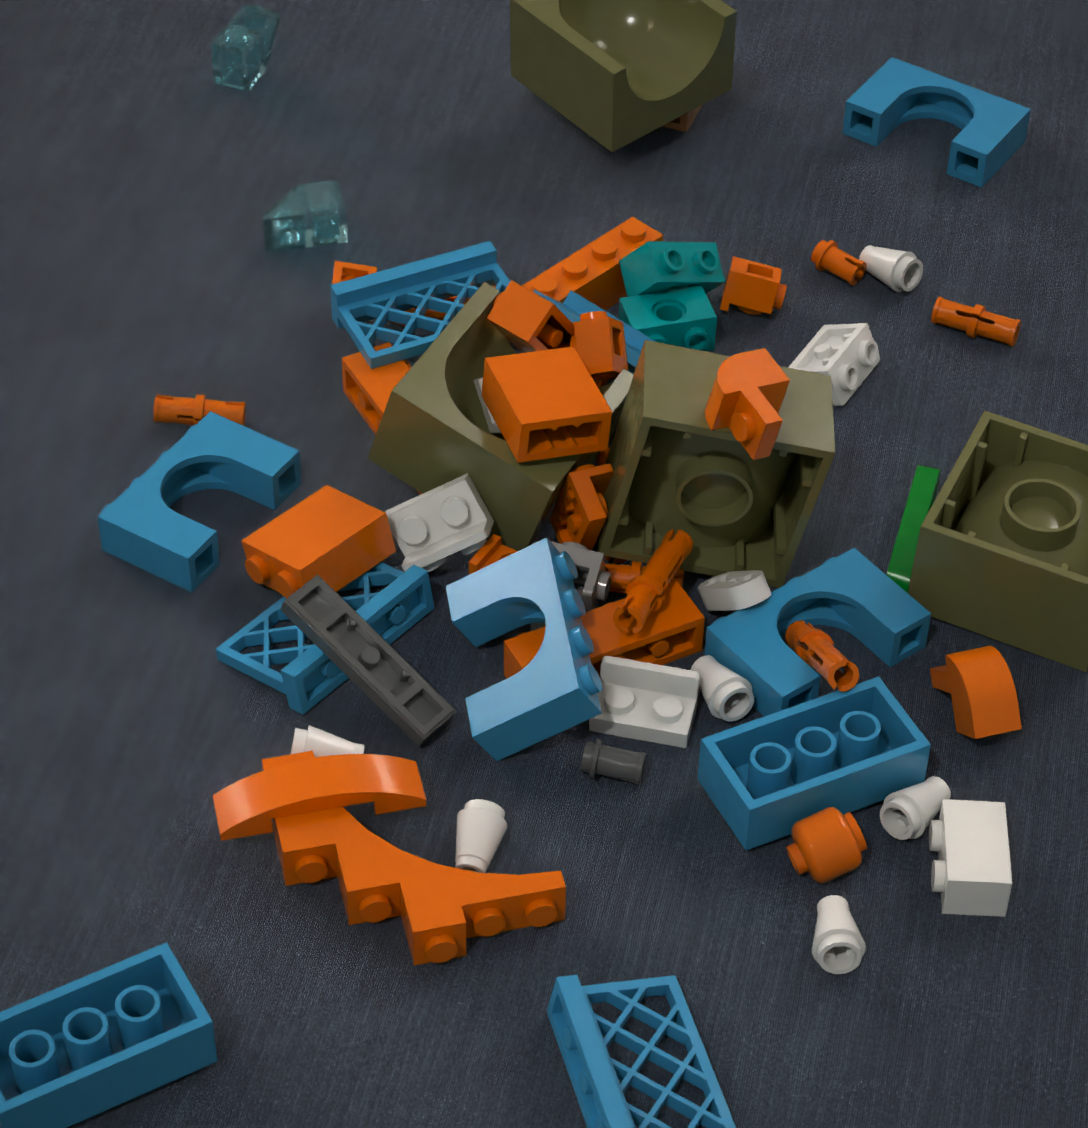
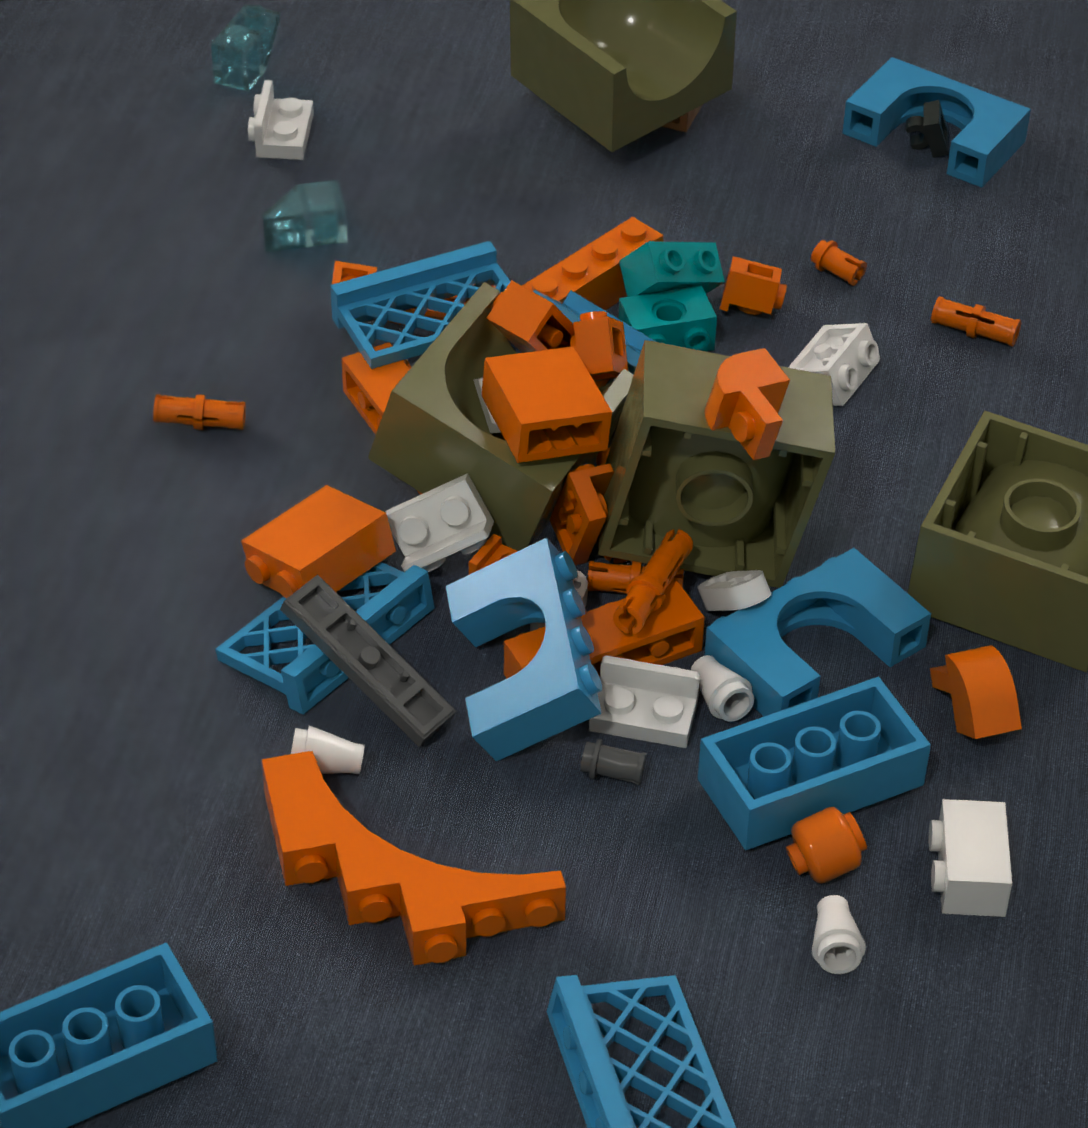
dark azure arch [97,411,301,593] -> none
orange slope [213,754,426,841] -> none
white cone [455,799,508,873] -> none
light grey bracket [550,541,612,612] -> none
orange pin [785,620,859,692] -> none
white cone [859,245,923,292] -> none
white cone [880,776,951,840] -> none
green beam [887,465,941,593] -> none
none -> white bracket [248,80,314,160]
none -> pearl dark grey tile [906,100,949,158]

